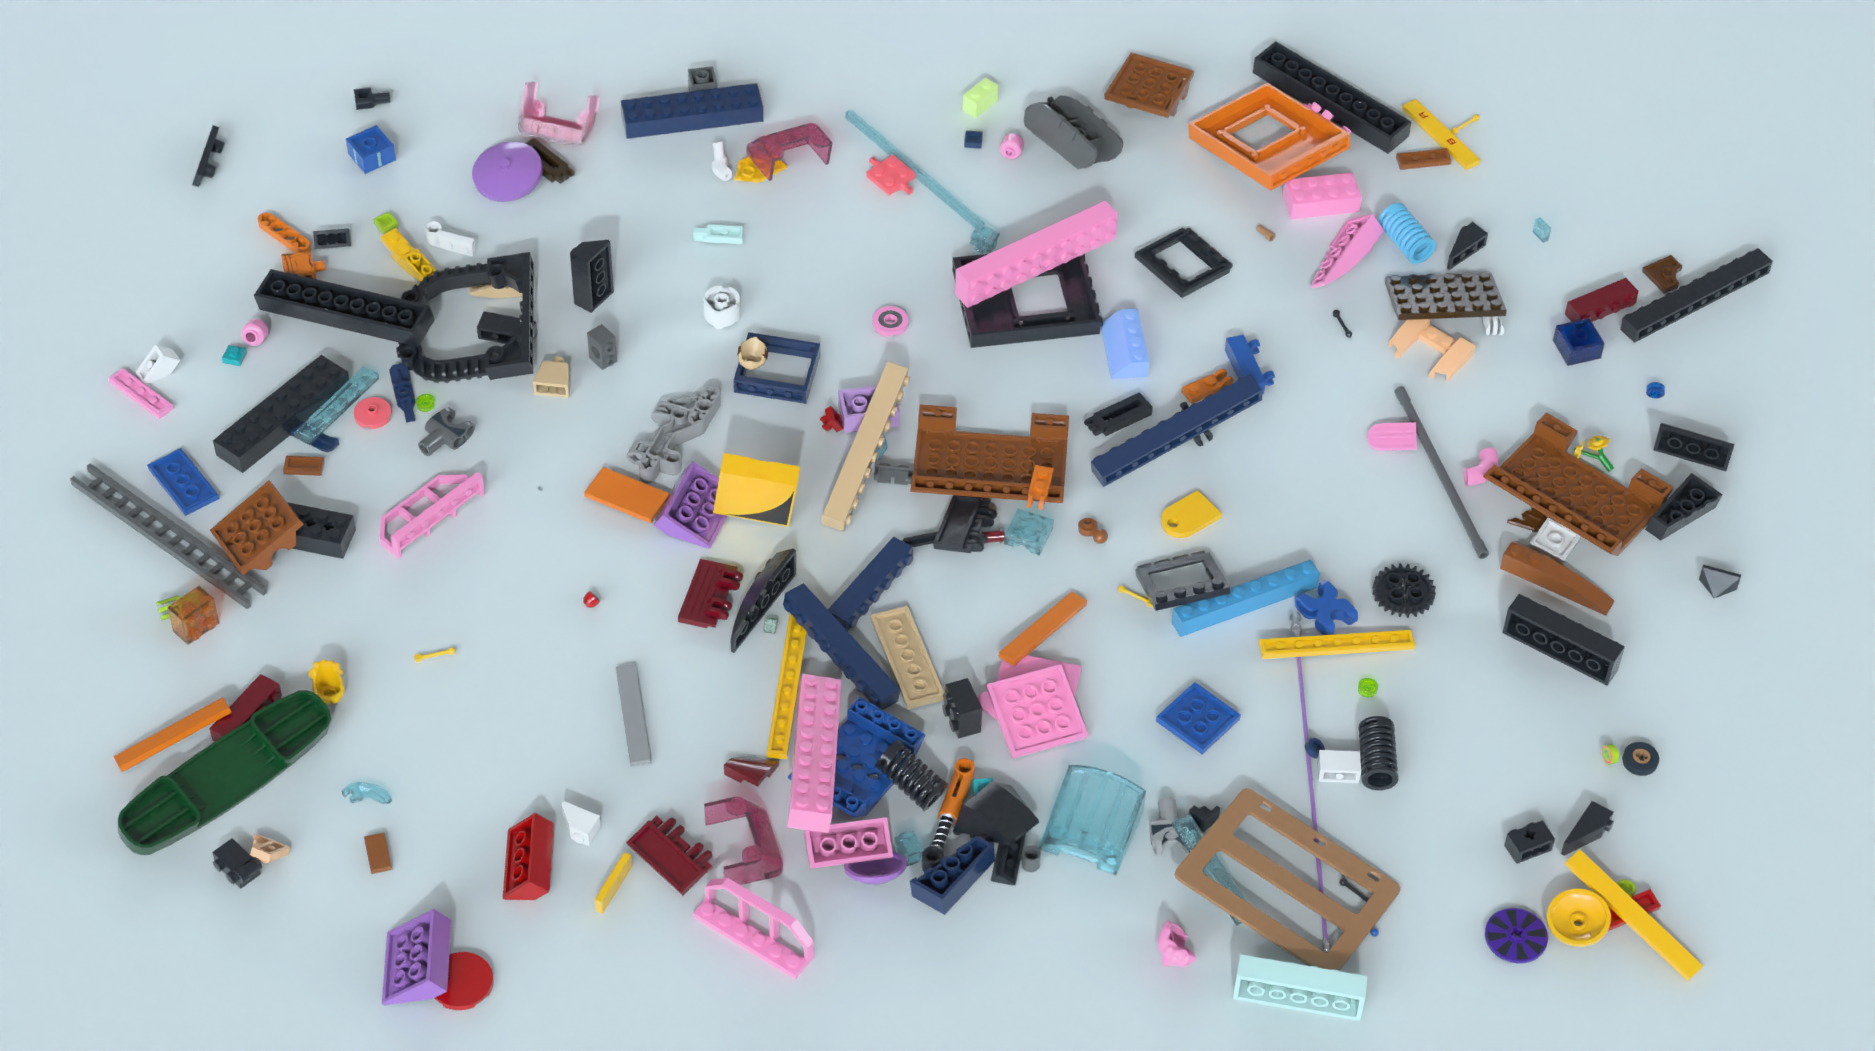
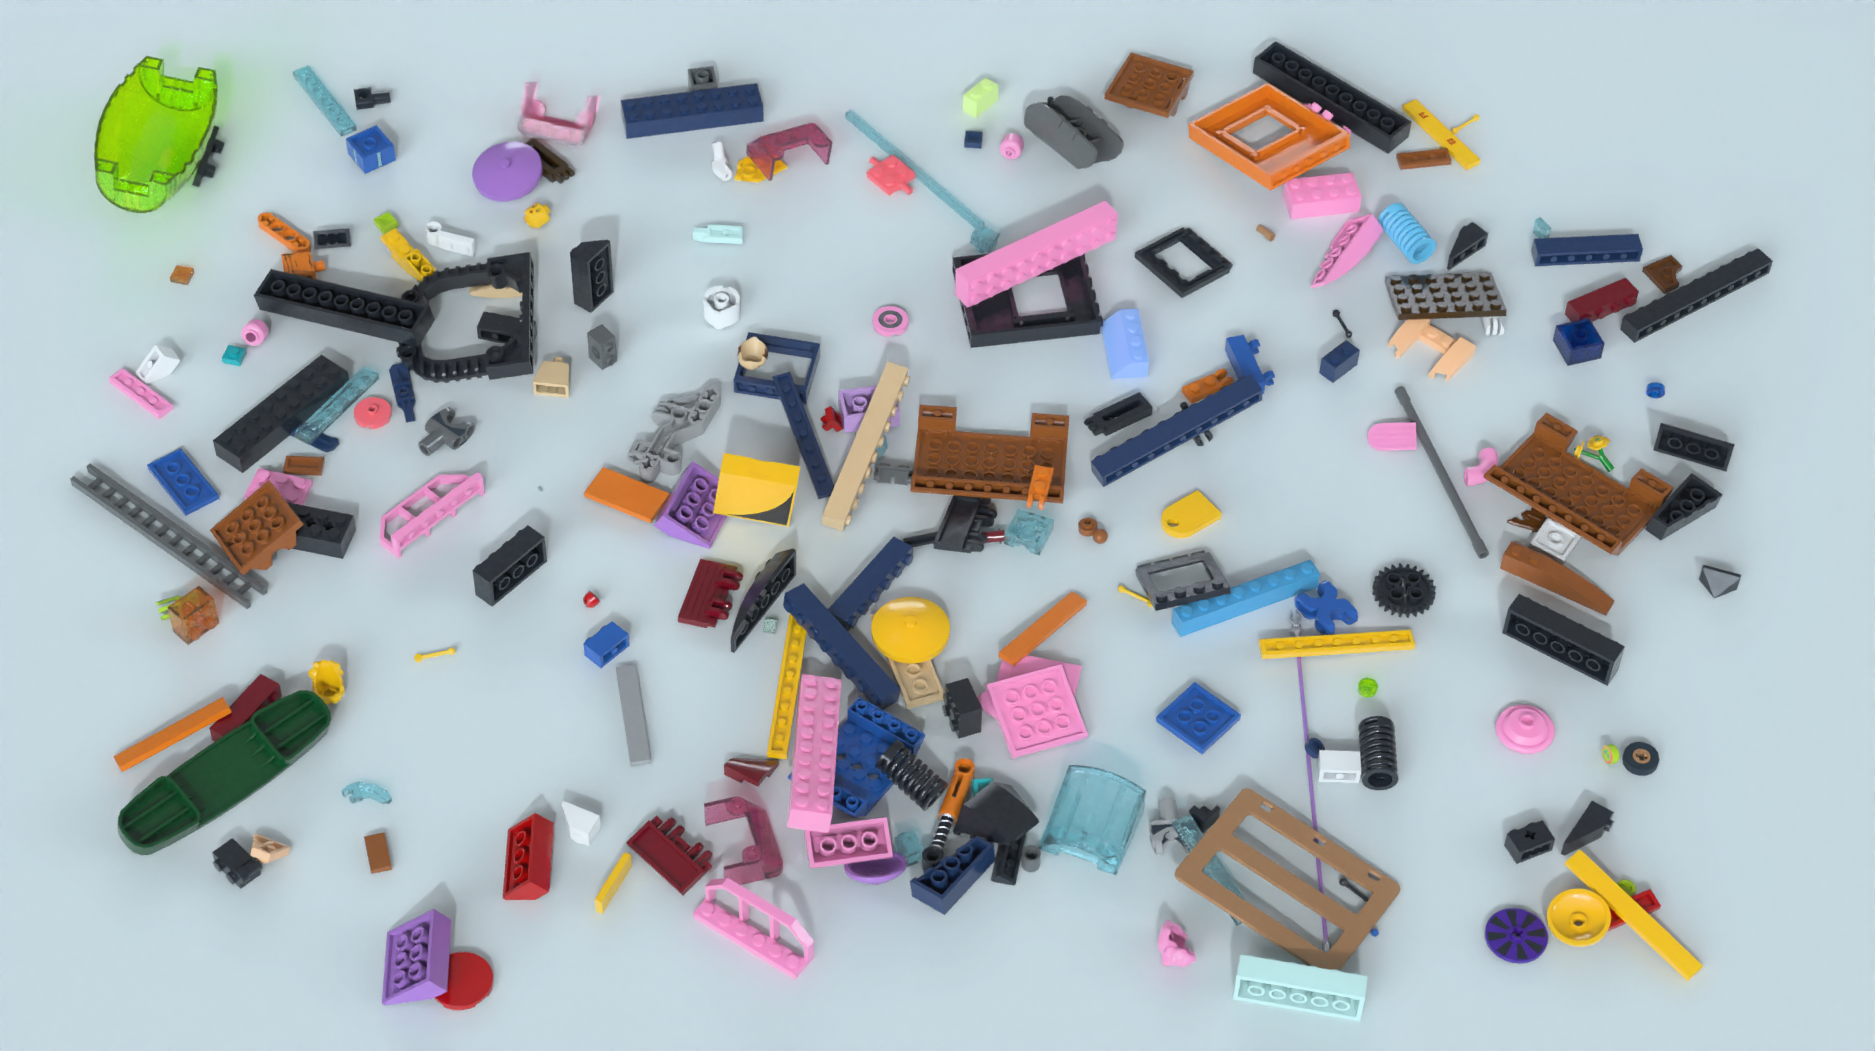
clear neon green tile [416,394,435,412] -> none
none -> clear neon green windscreen [94,56,217,213]
none -> clear orange tile [170,265,194,285]
none -> bright pink plate [244,468,313,505]
none -> clear light blue plate [293,66,357,137]
none -> black brick [472,525,547,607]
none -> yellow head [523,202,551,229]
none -> blue brick [583,621,630,668]
none -> dark blue tile [772,372,834,500]
none -> yellow dish [871,597,950,664]
none -> dark blue brick [1319,340,1360,383]
none -> bright pink piece [1495,705,1555,754]
none -> dark blue brick [1531,234,1643,266]

